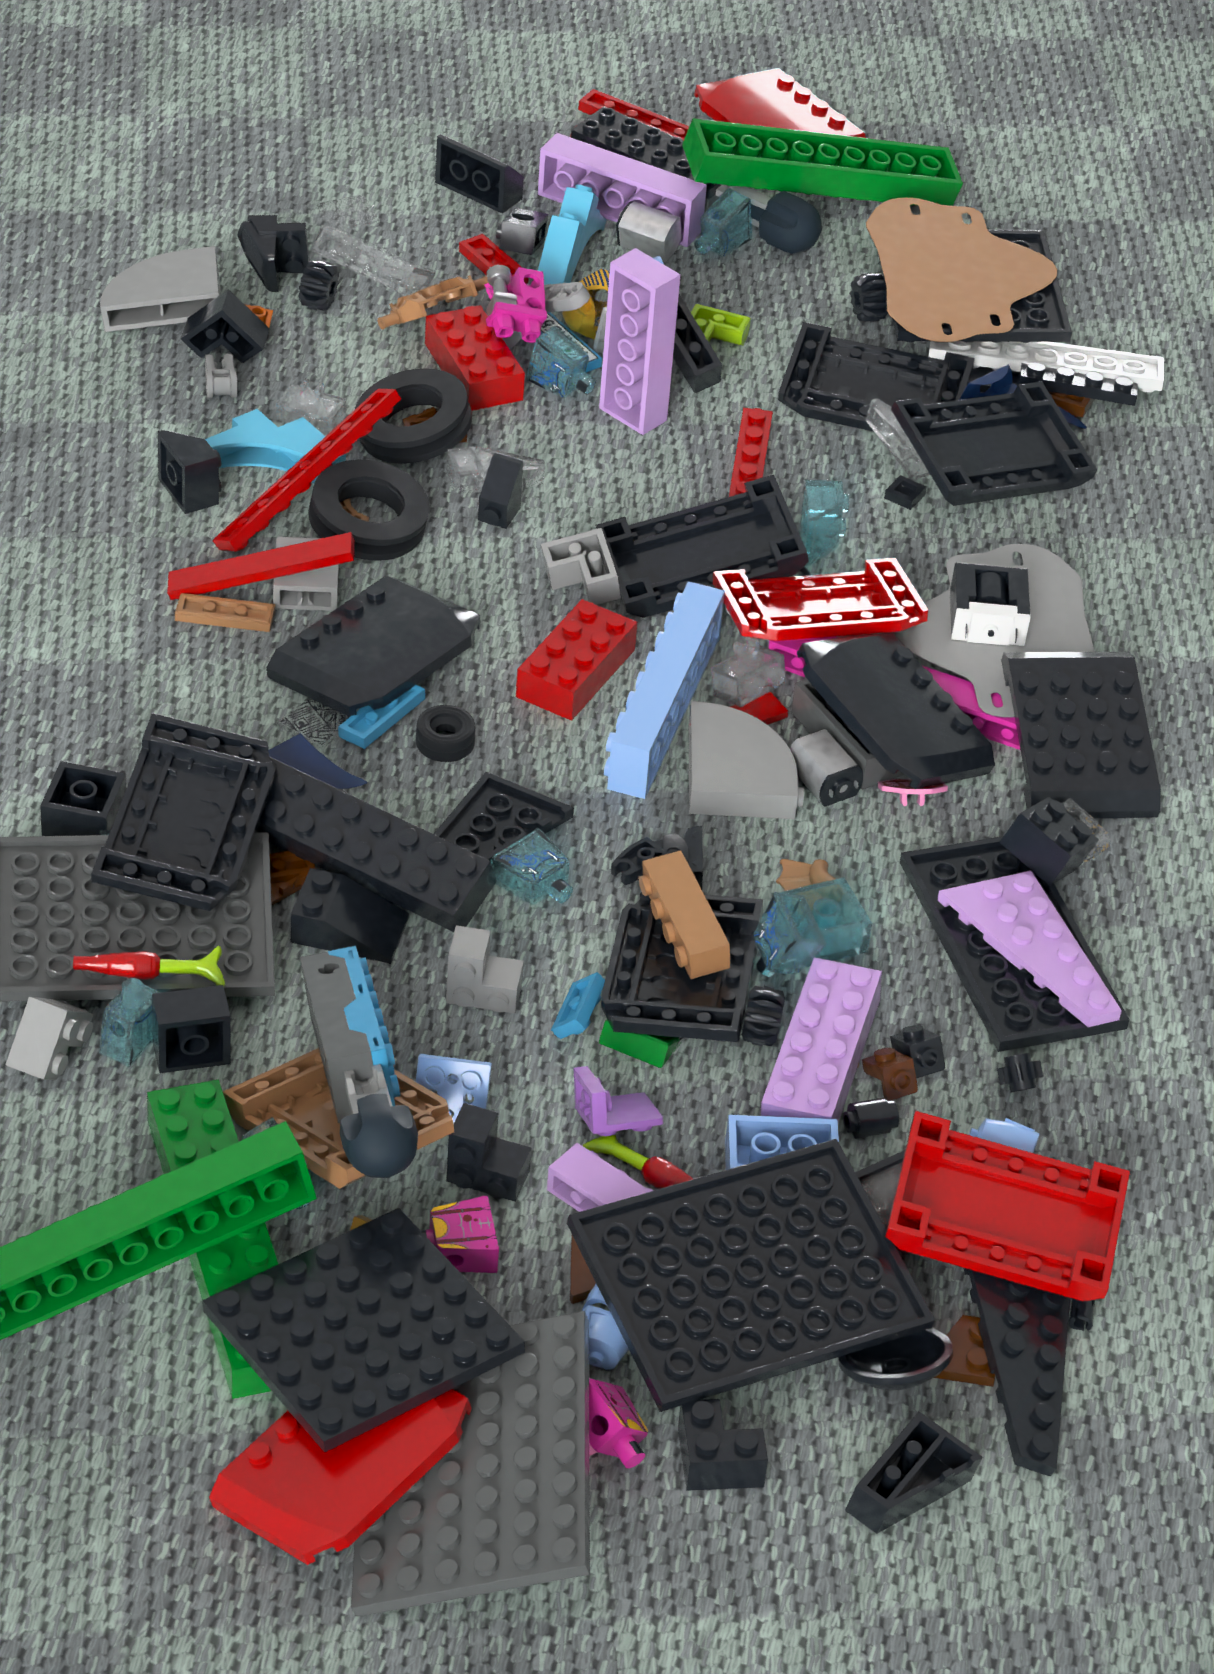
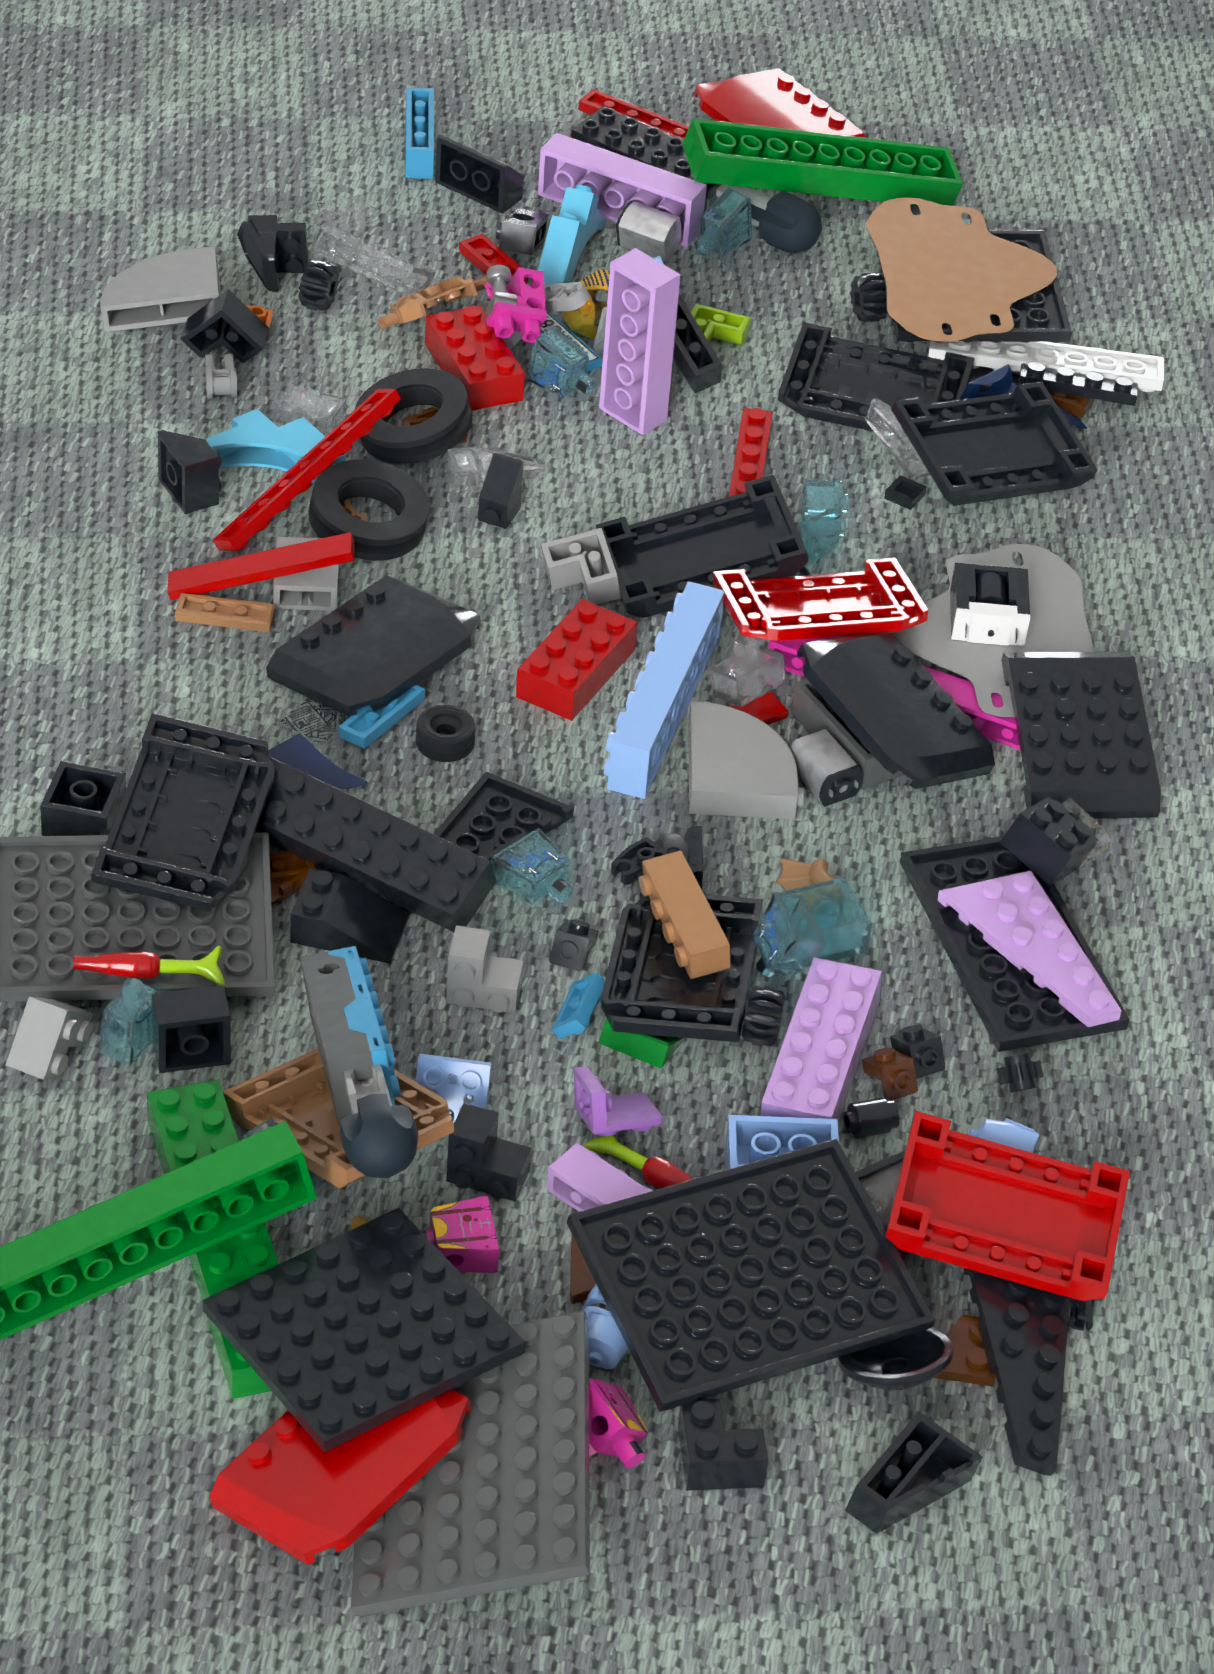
bright pink piece [878,779,948,806] -> none
none -> dark azure brick [405,88,434,179]
none -> black bracket [549,920,599,971]

